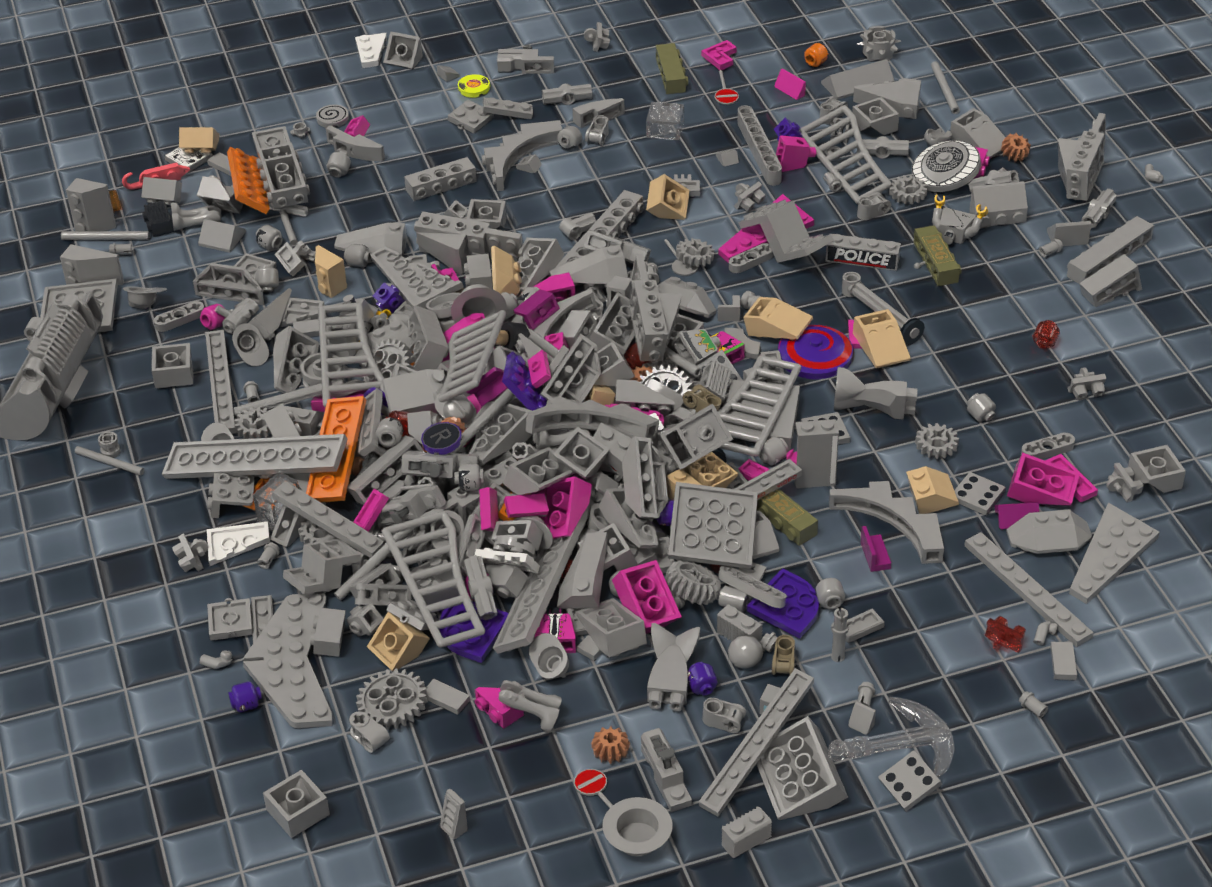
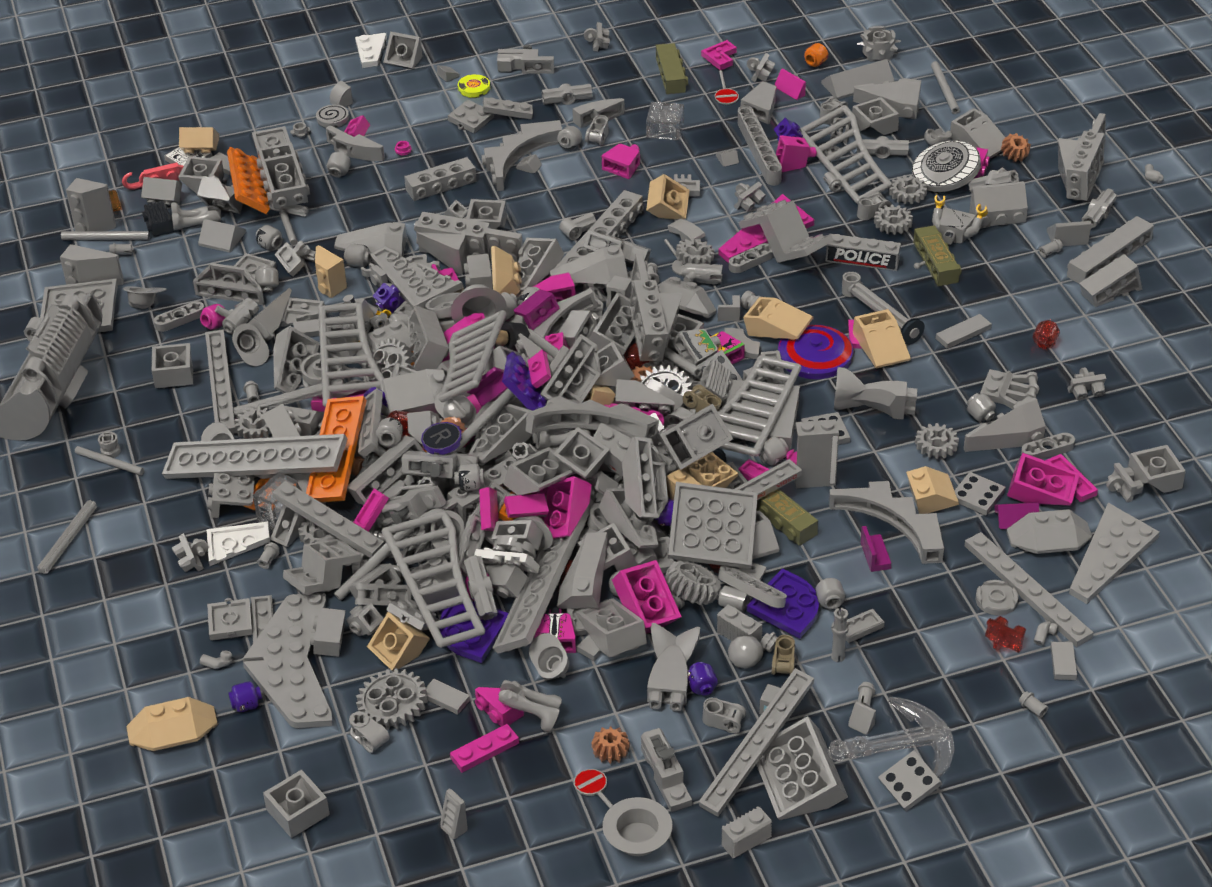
none -> light grey axle [37,500,97,574]
none -> tan wedge [126,697,218,751]
none -> light grey slope [178,156,224,194]
none -> light grey brick [330,81,353,107]
none -> light grey plate [361,263,388,288]
none -> dark pink plate [395,141,412,156]
none -> dark pink plate [450,724,519,773]
none -> dark pink torso [602,144,640,179]
none -> light grey slope [668,219,706,241]
none -> light grey piece [682,263,723,284]
none -> light grey slope [741,81,776,124]
none -> light grey hips [747,53,775,82]
none -> light grey gear [874,205,913,235]
none -> light grey tile [935,314,992,349]
none -> light grey wedge [964,397,1046,452]
none -> light grey tile [975,580,1018,616]
none -> light grey plate [980,369,1039,409]

